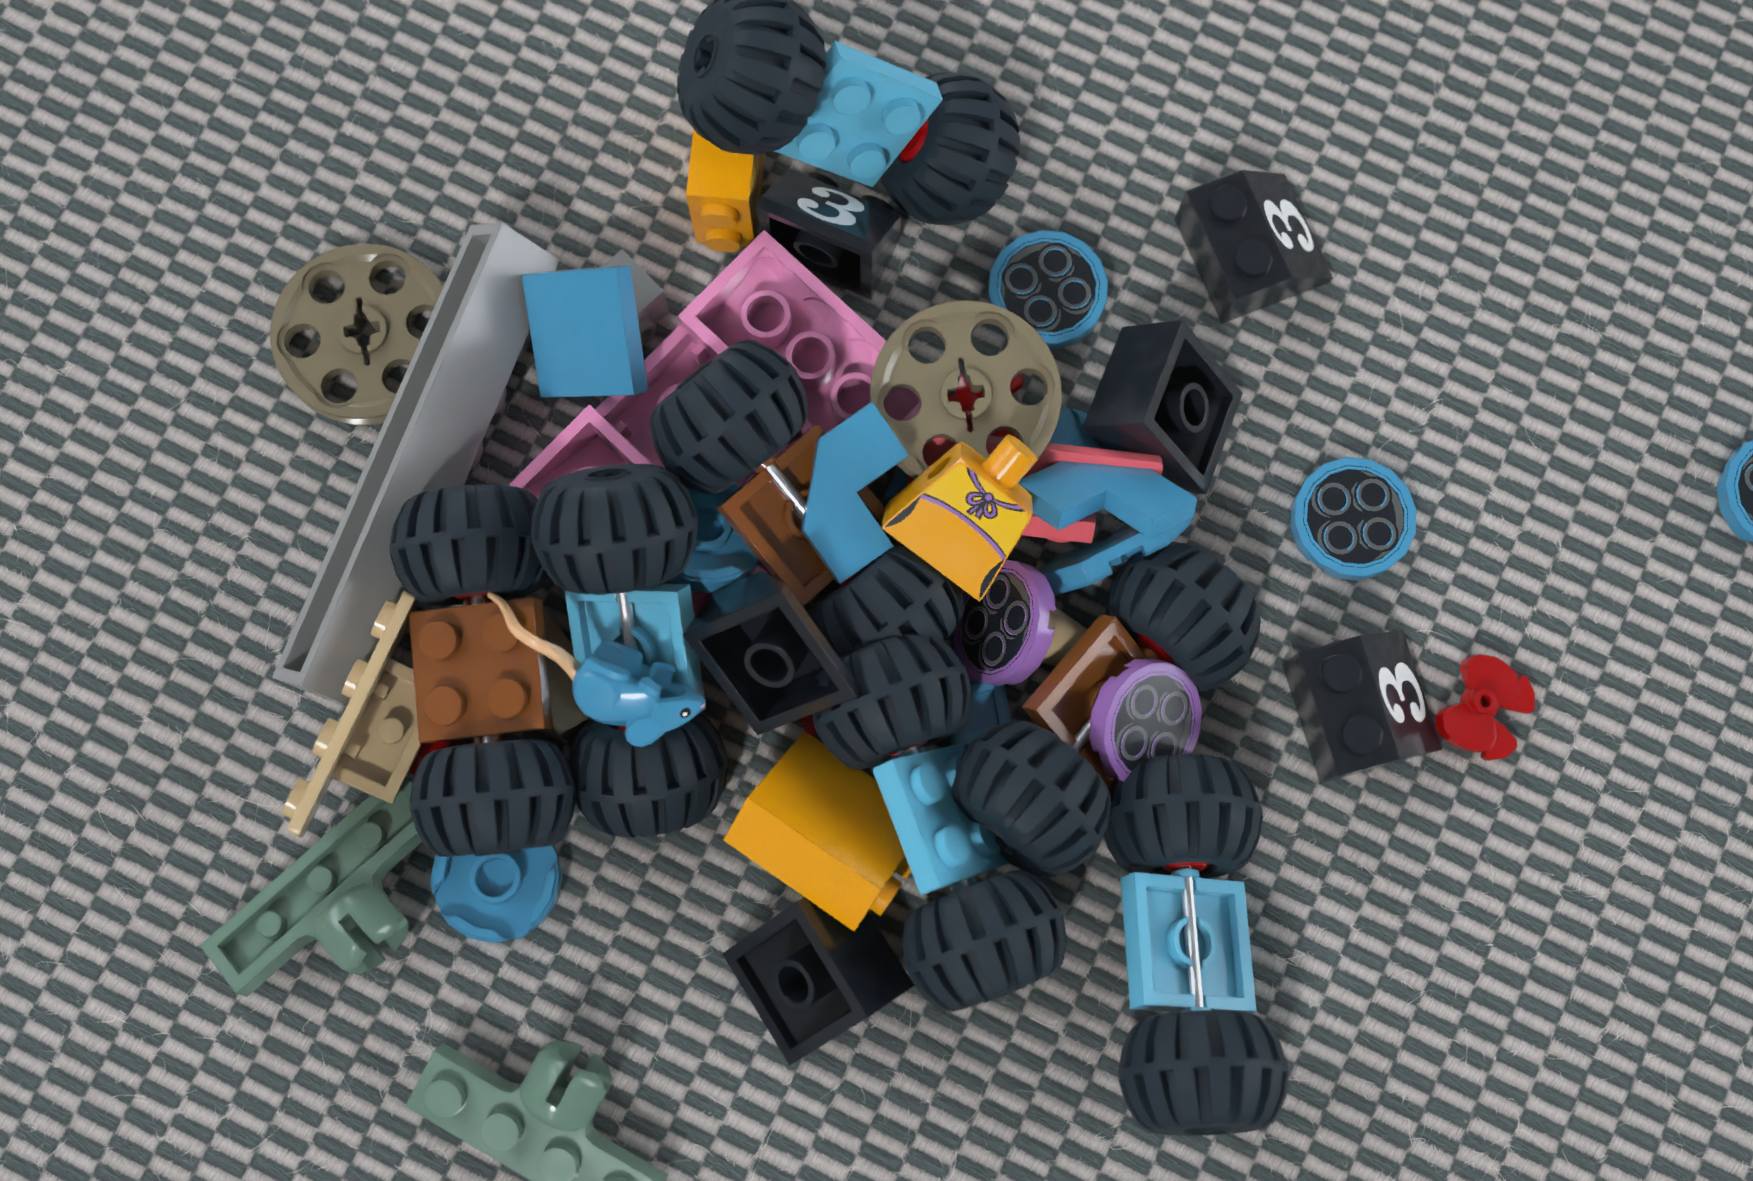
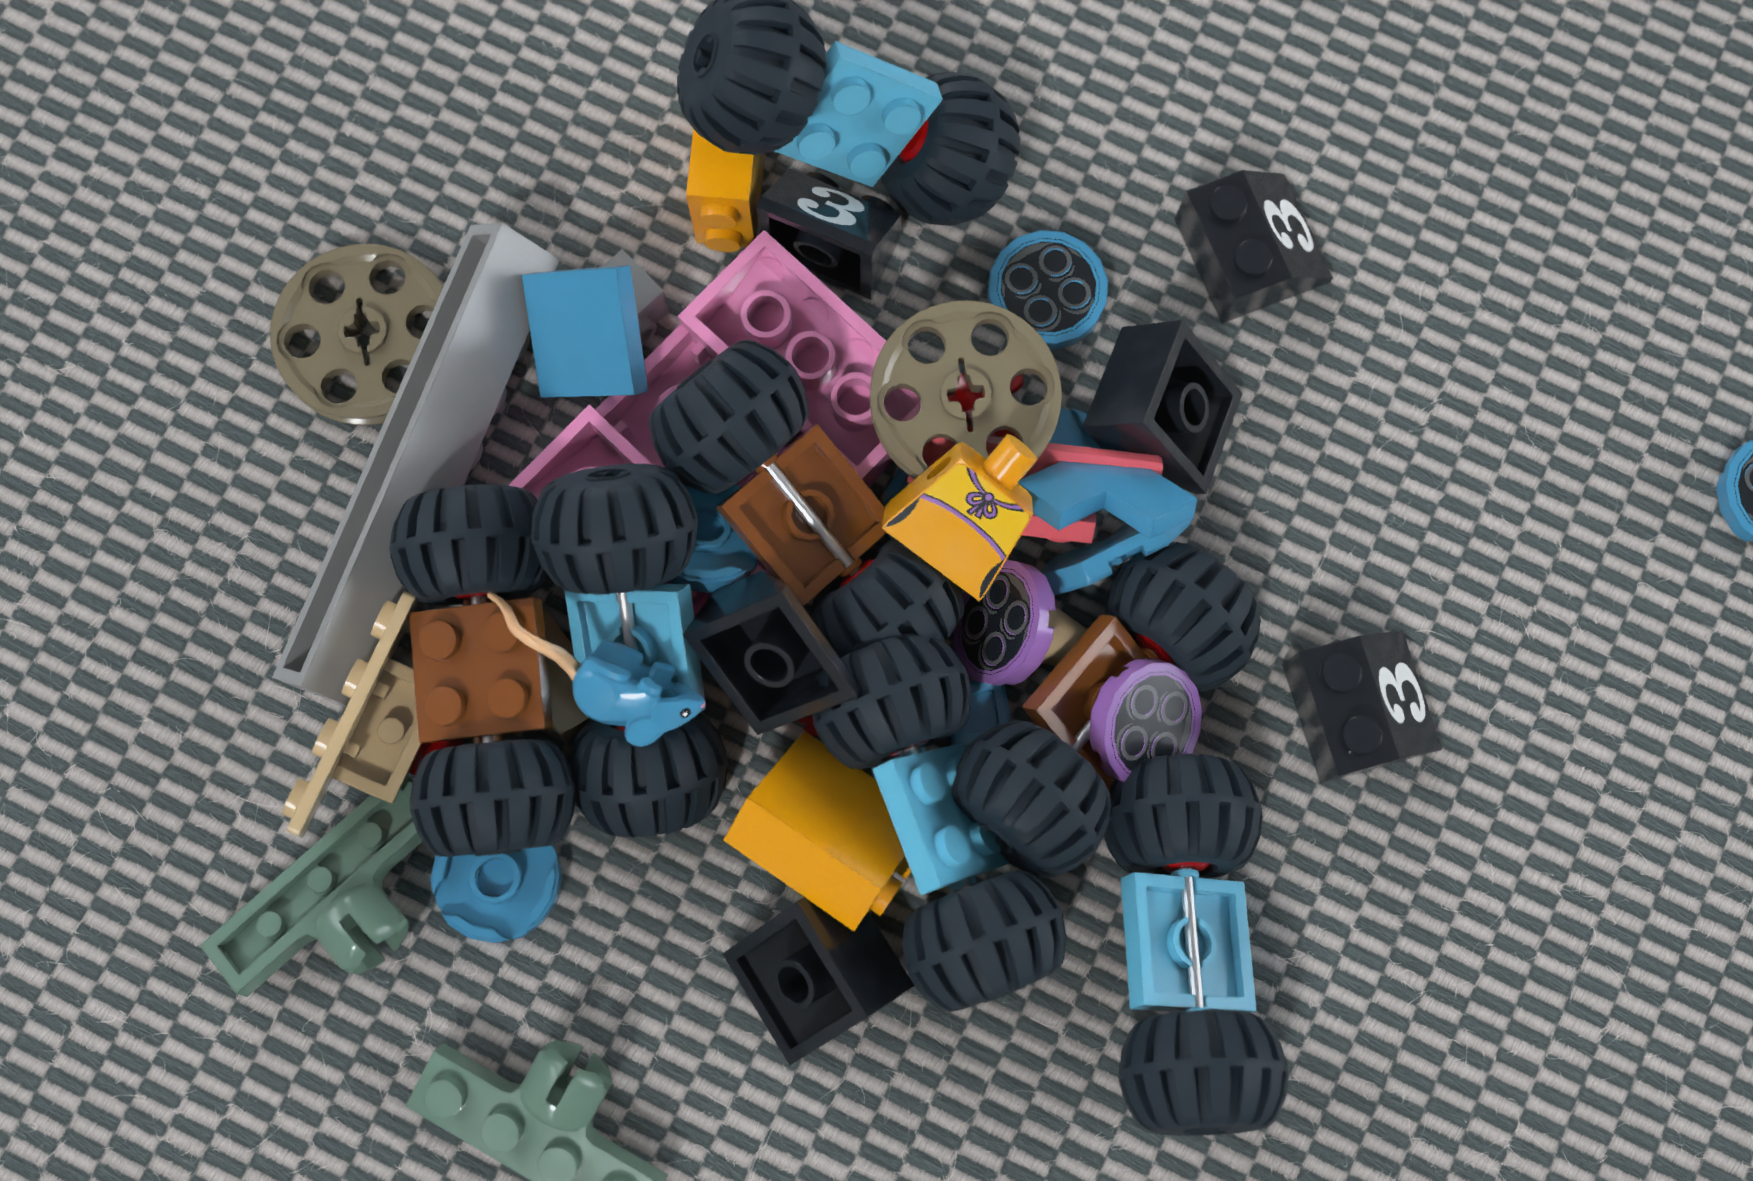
dark azure tile [801,402,909,583] -> none
tile [1290,457,1417,581] -> none
red piece [1435,654,1535,761] -> none

